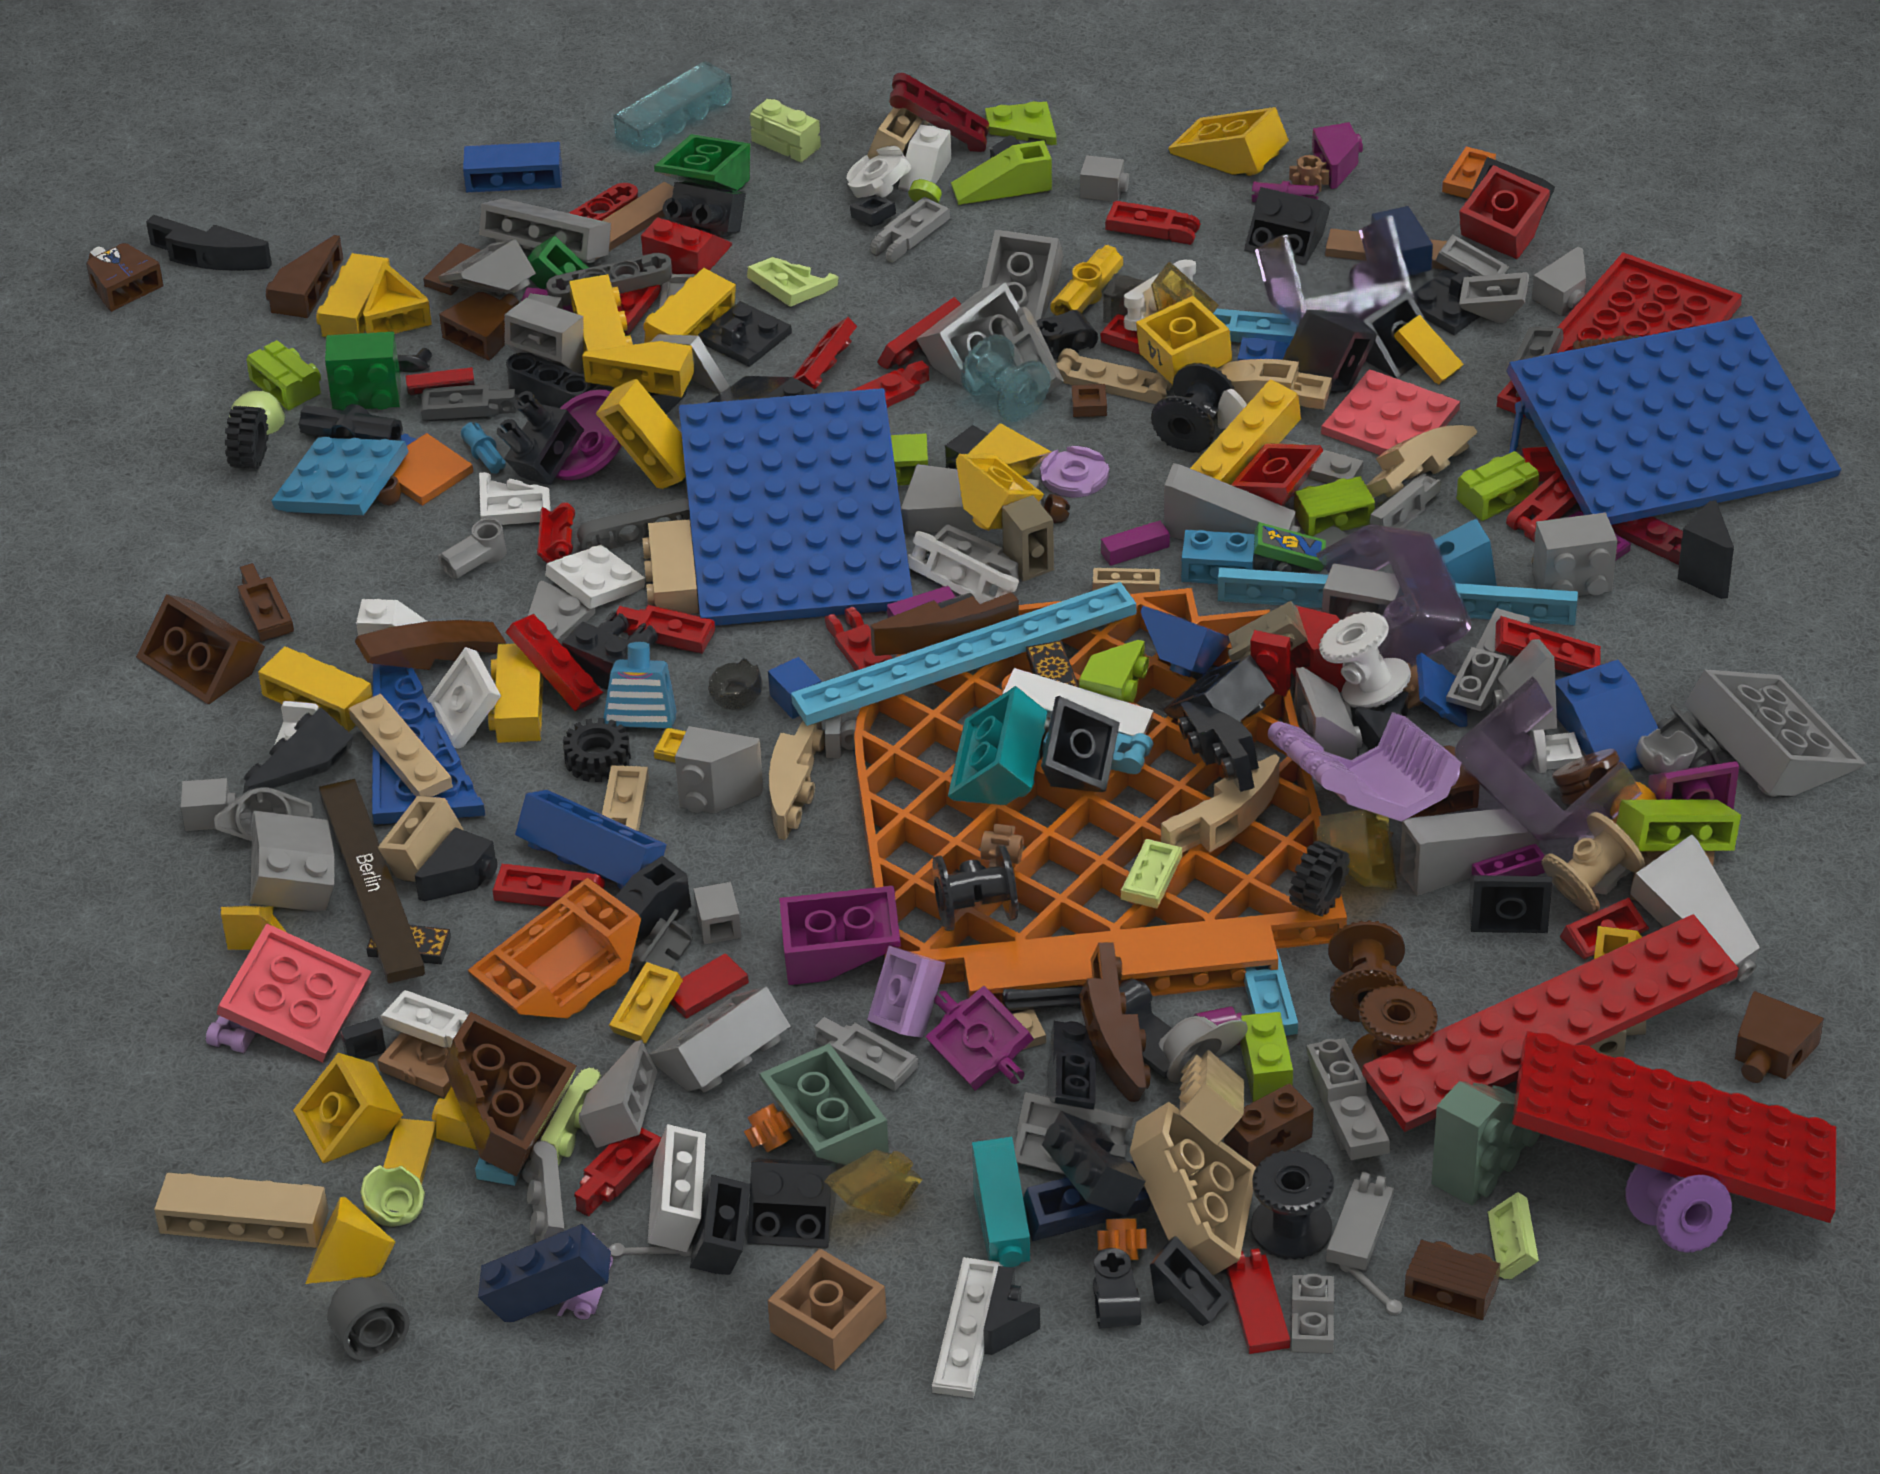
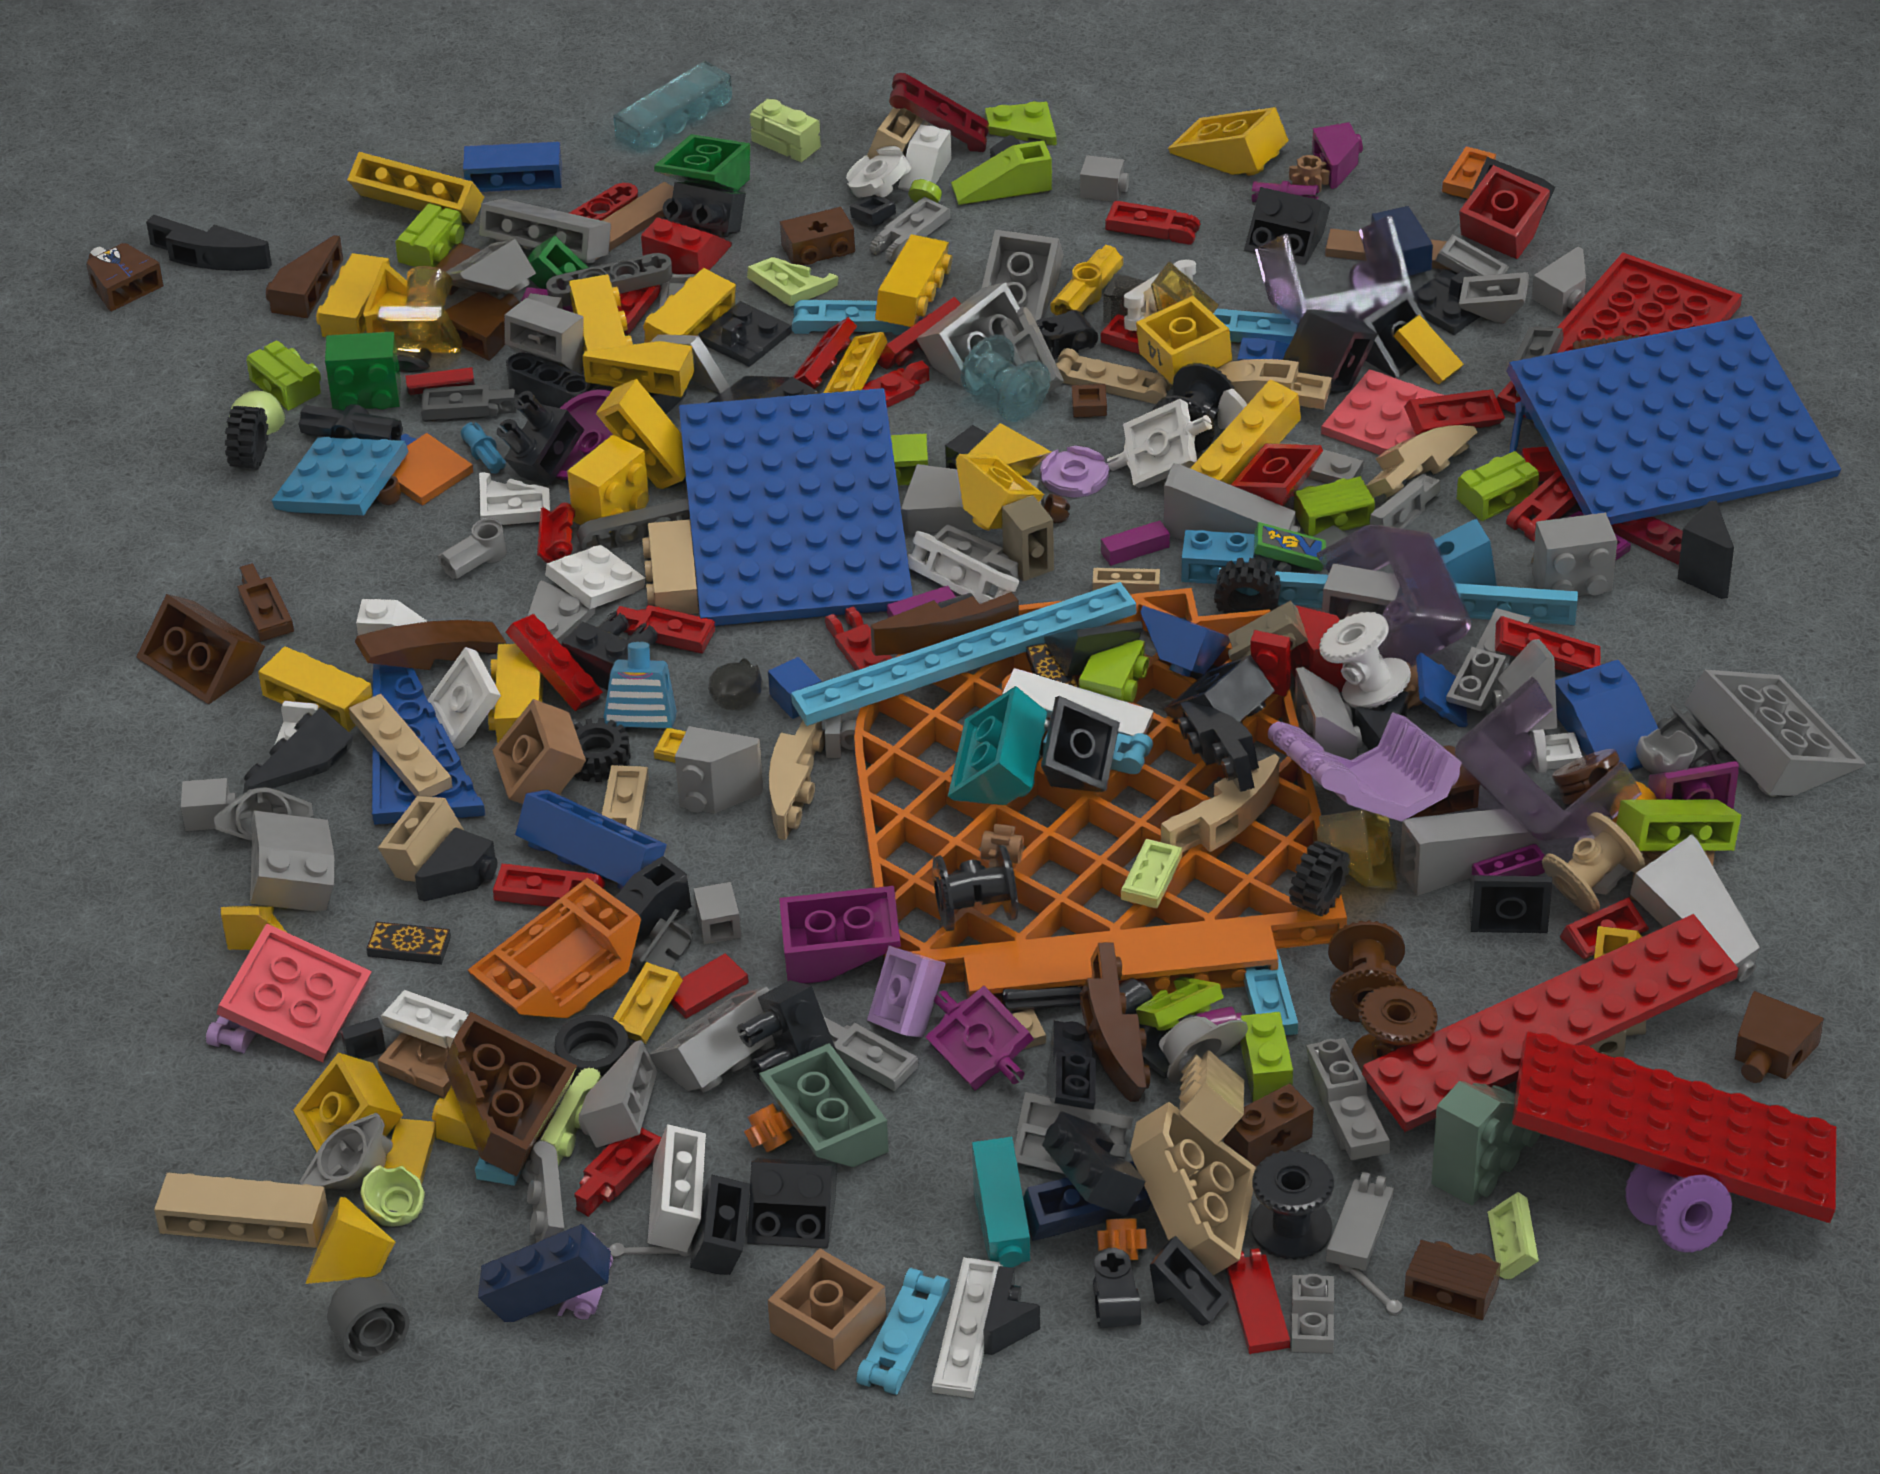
dark brown tile [319,779,425,984] -> none
clear yellow slope [825,1149,923,1217] -> none
none -> light grey hat [299,1113,393,1190]
none -> yellow brick [347,152,484,224]
none -> clear yellow plant [377,266,462,353]
none -> lime brick [395,203,465,271]
none -> medium nougat brick [492,699,586,804]
none -> black tyre [554,1015,629,1084]
none -> yellow brick [567,435,649,533]
none -> black brick [737,980,838,1083]
none -> reddish brown brick [780,207,855,265]
none -> medium azure plate [792,300,911,335]
none -> yellow tile [823,332,888,393]
none -> medium azure plate [856,1268,950,1395]
none -> yellow brick [875,234,952,327]
none -> black slope [1044,621,1143,676]
none -> white plate [1107,399,1212,488]
none -> lime wing [1135,976,1224,1030]
none -> black tyre [1214,558,1281,614]
none -> red plate [1404,389,1505,436]

